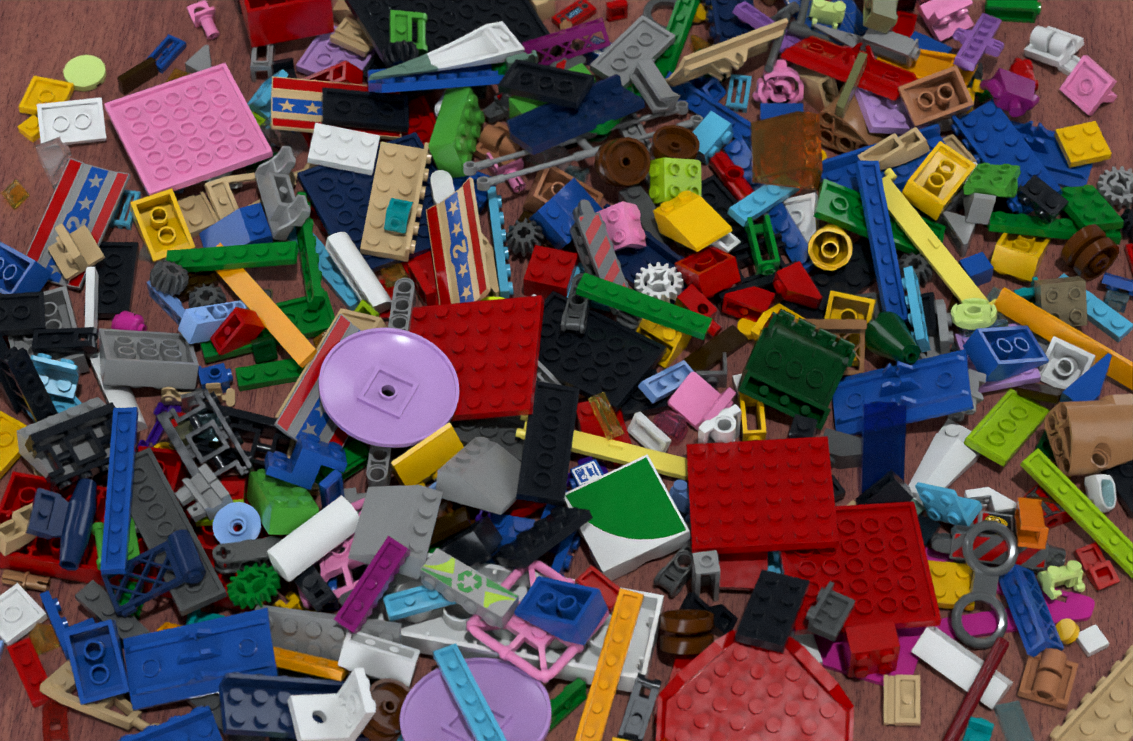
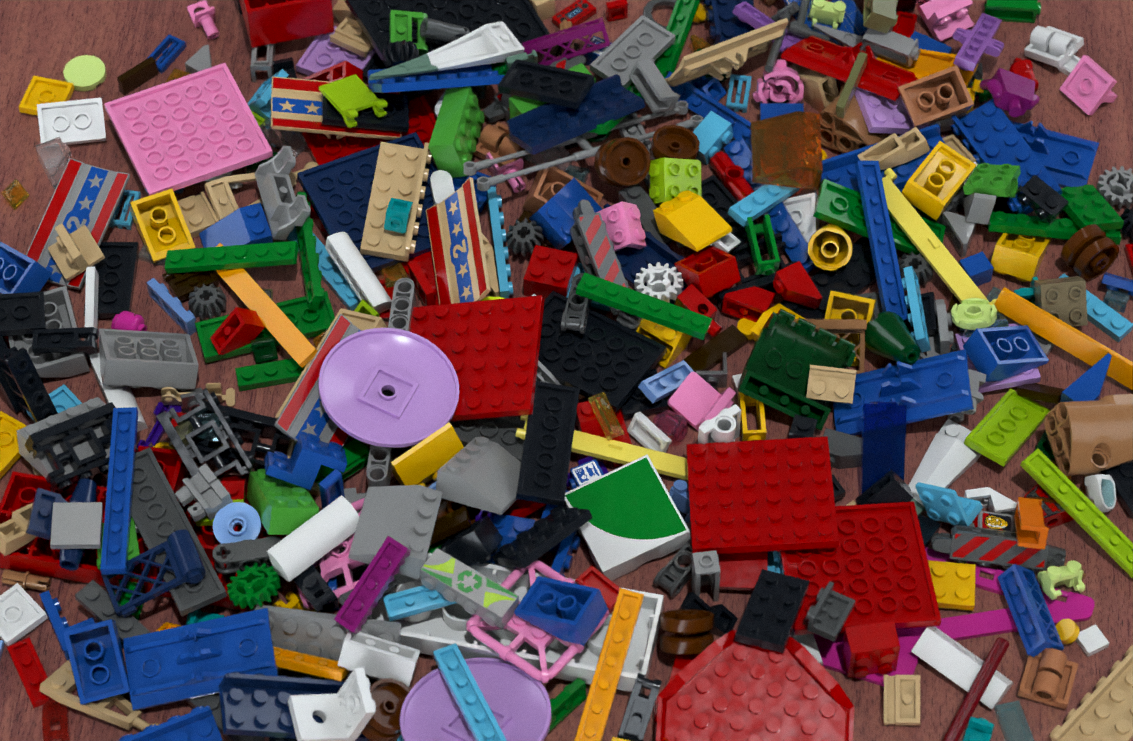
yellow plate [17,114,40,143] -> none
clear yellow slope [29,623,60,655] -> none
medium azure bracket [31,353,81,400] -> none
dark grey gear [149,260,189,296] -> none
light blue slope [178,300,249,344] -> none
blue brick [198,363,233,393] -> none
white plate [307,123,380,175] -> none
dark grey bar [951,521,1019,649] -> none
white slope [1038,336,1096,389] -> none
yellow plate [1054,121,1112,168] -> none
red slope [1073,542,1120,591] -> none
none -> light grey tile [50,502,103,549]
none -> lime flag [319,74,388,128]
none -> dark grey piece [420,18,470,43]
none -> tan plate [806,365,857,404]

